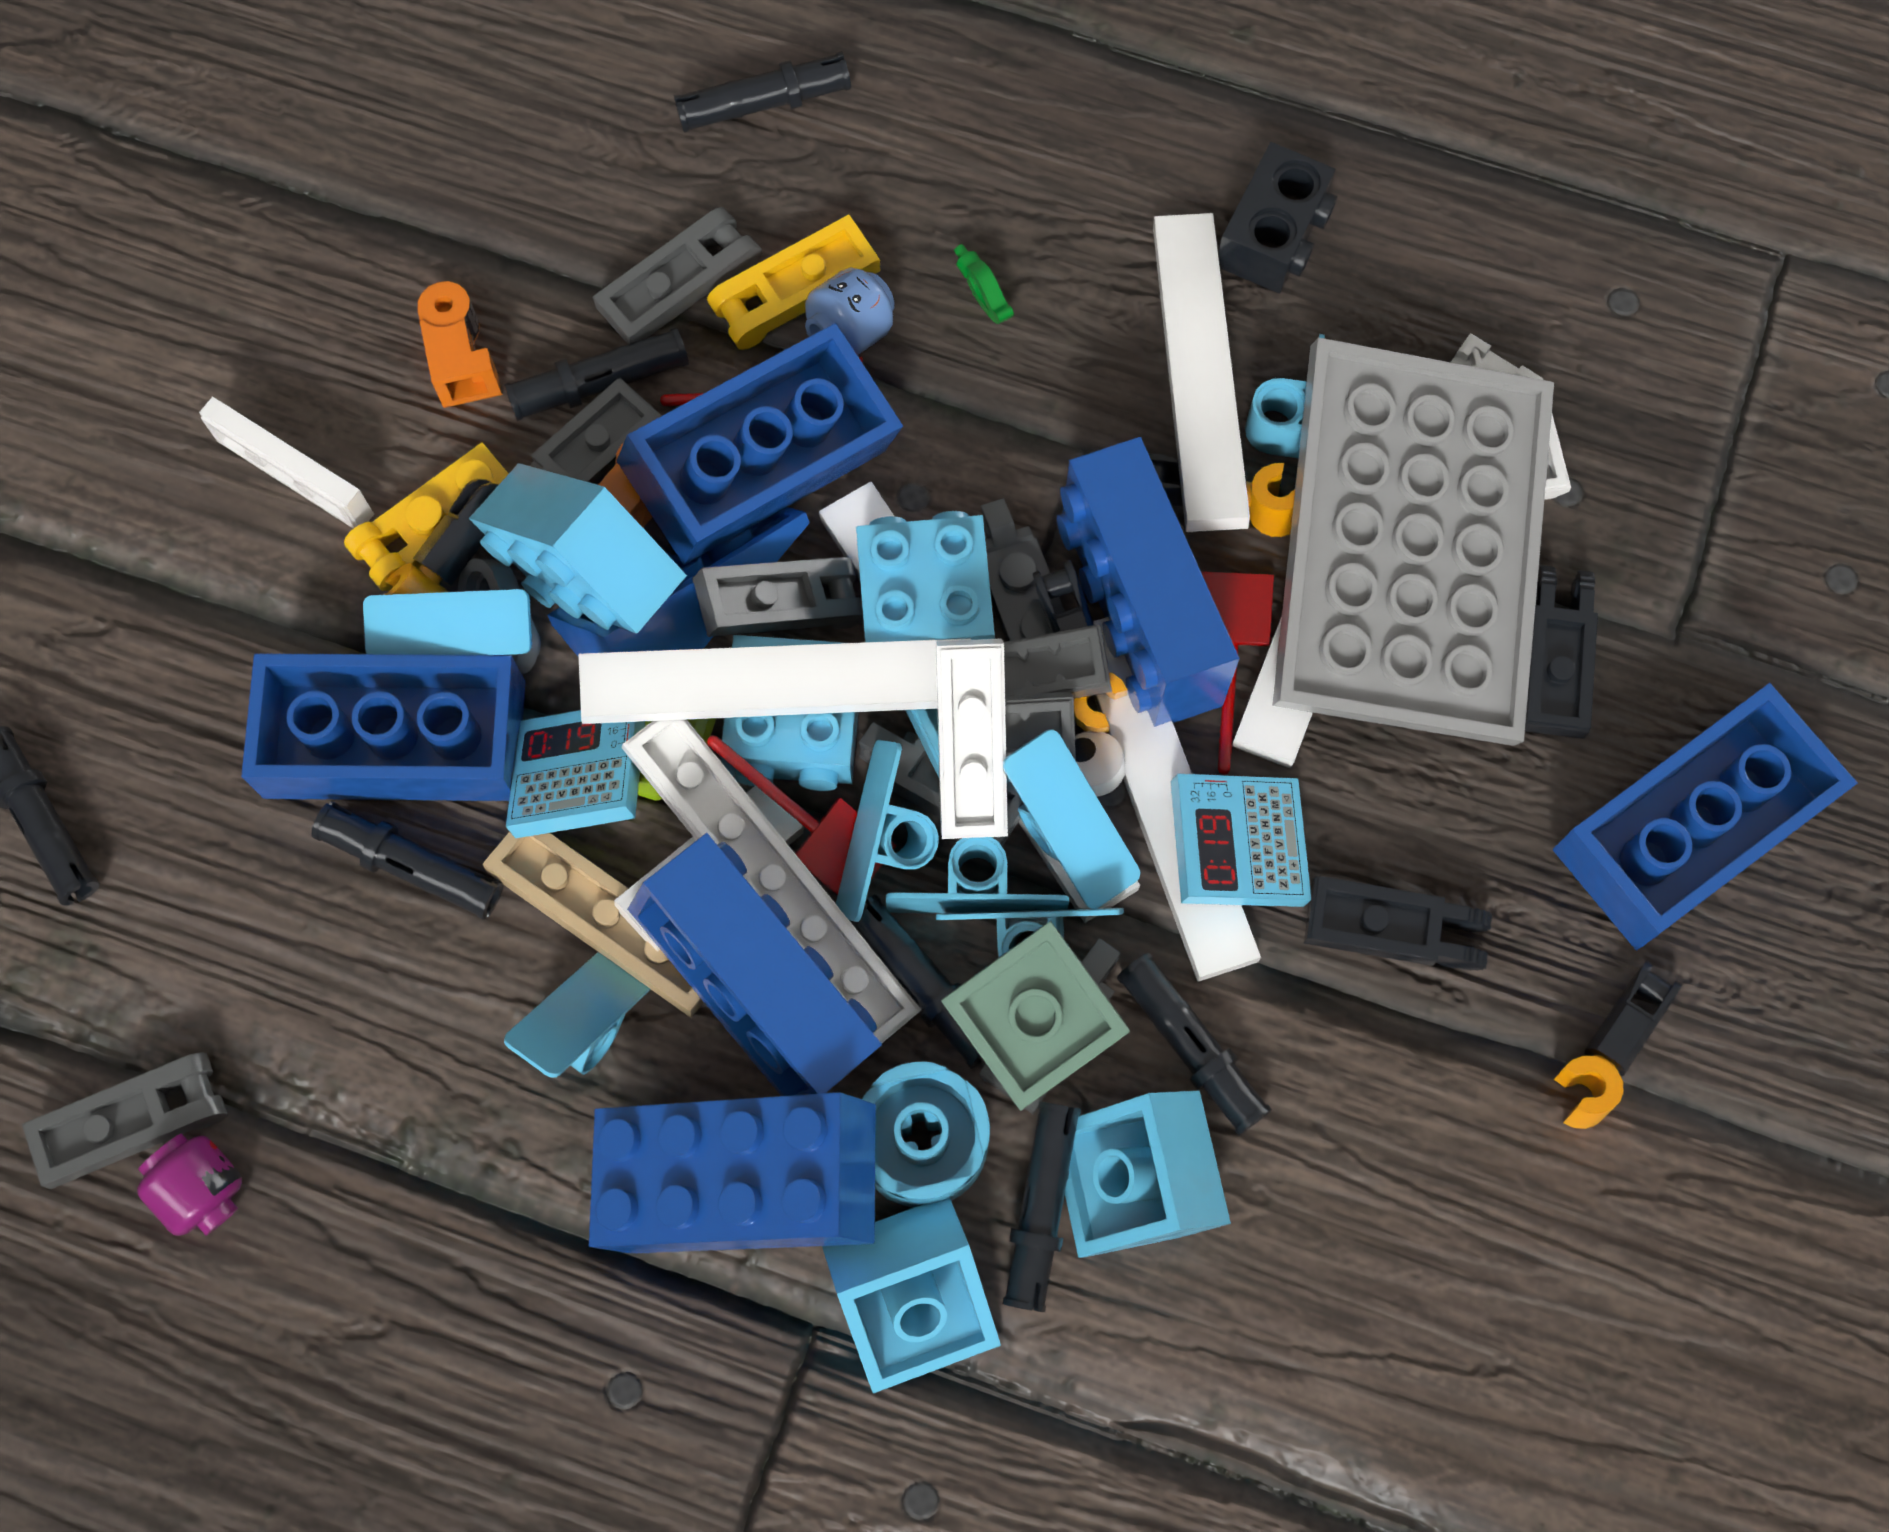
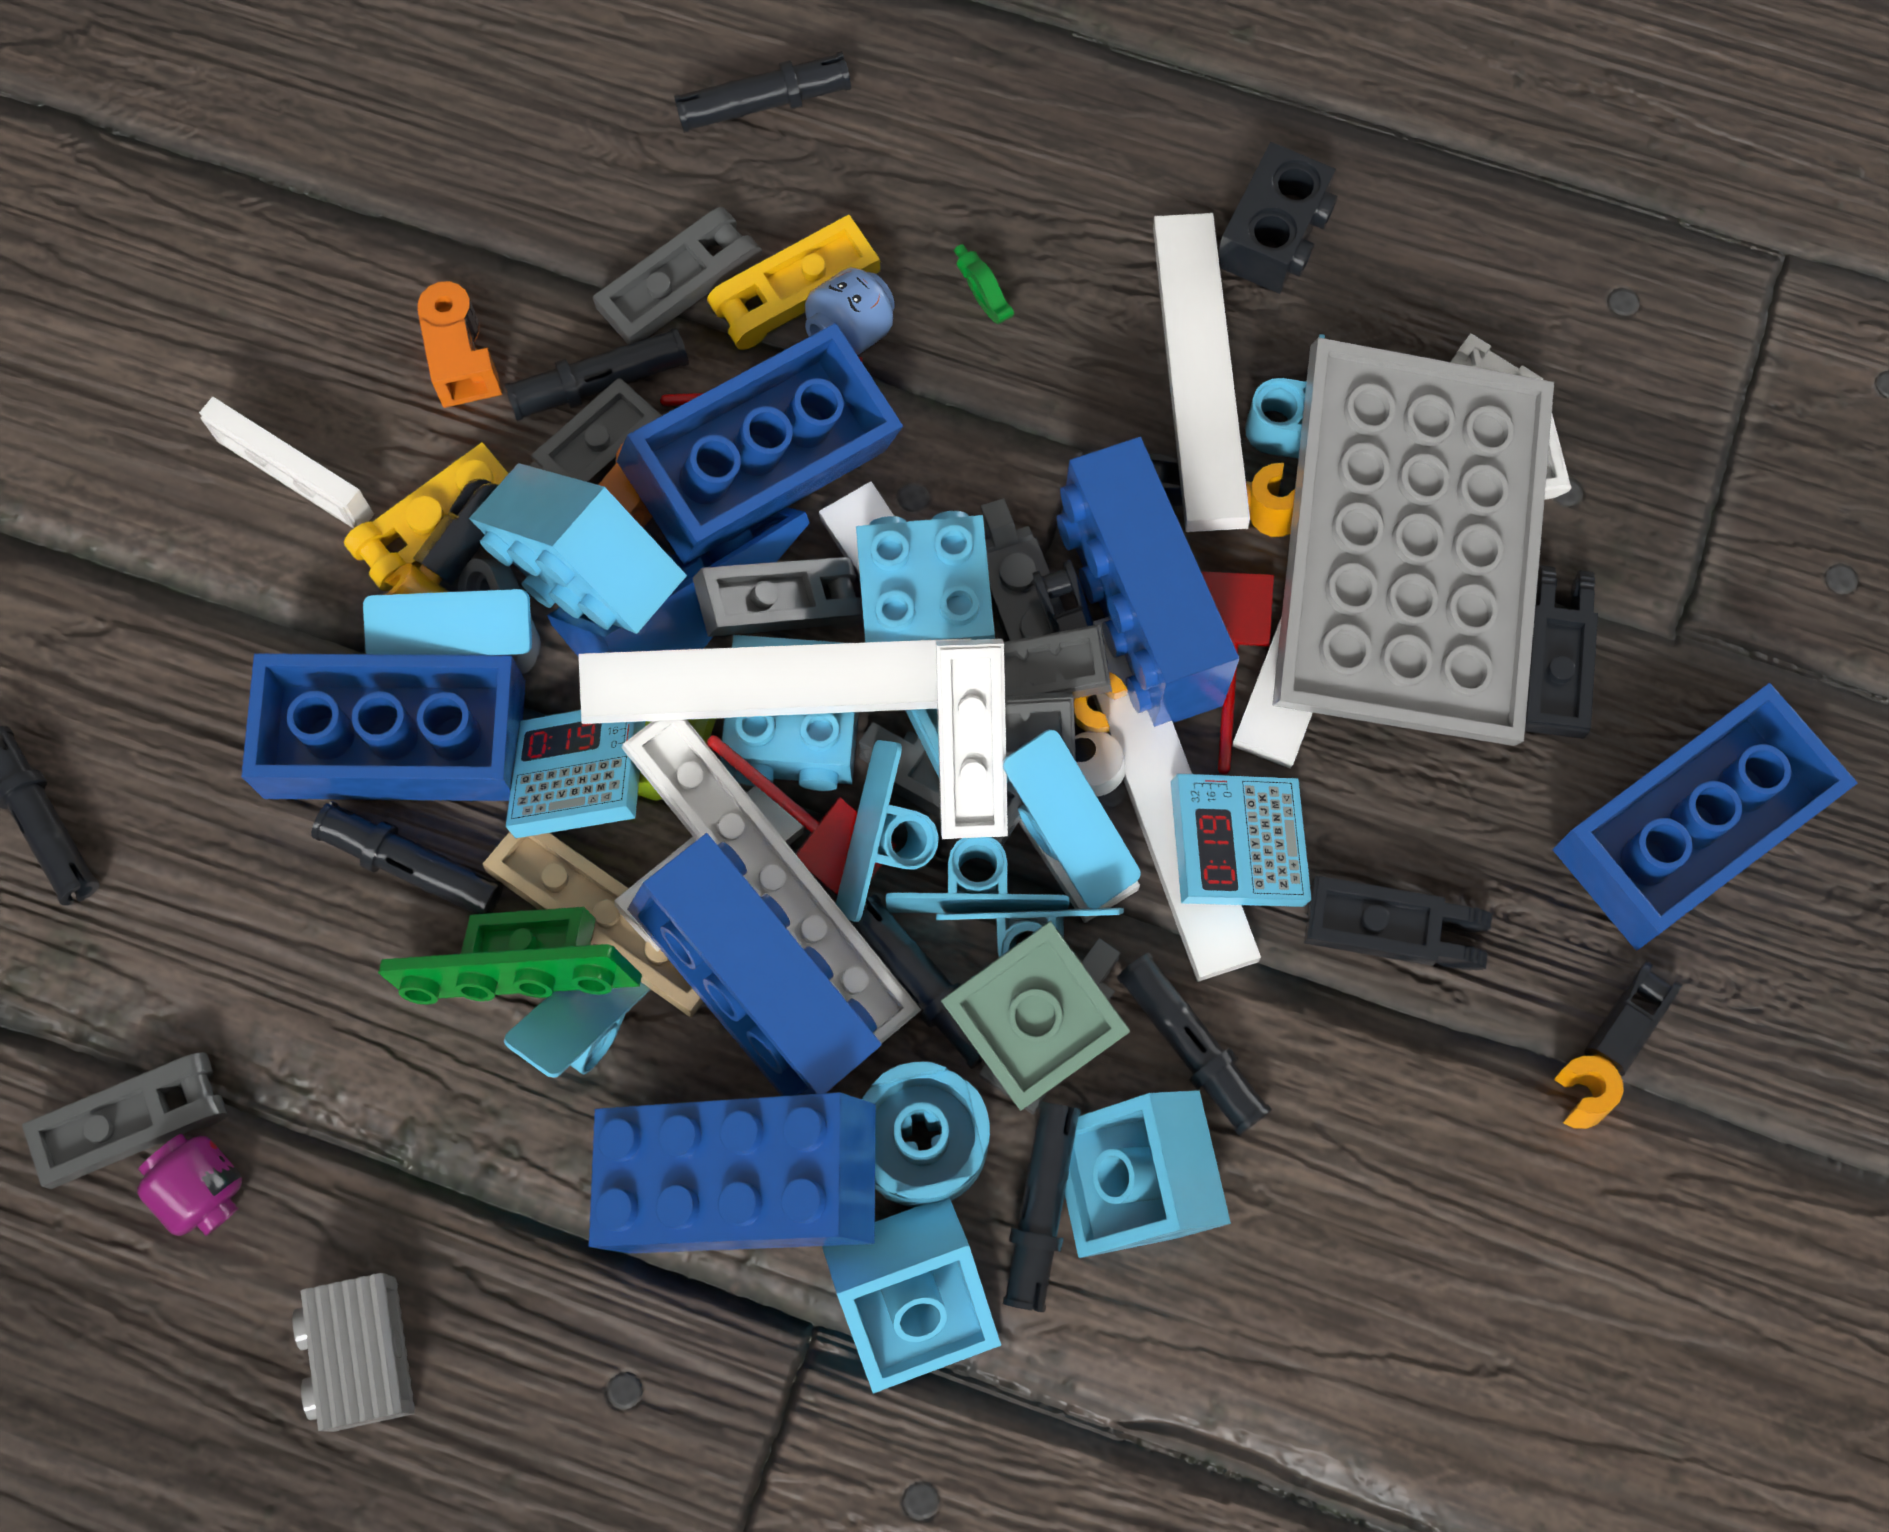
none -> light grey brick [292,1273,415,1432]
none -> green bracket [378,906,642,1005]

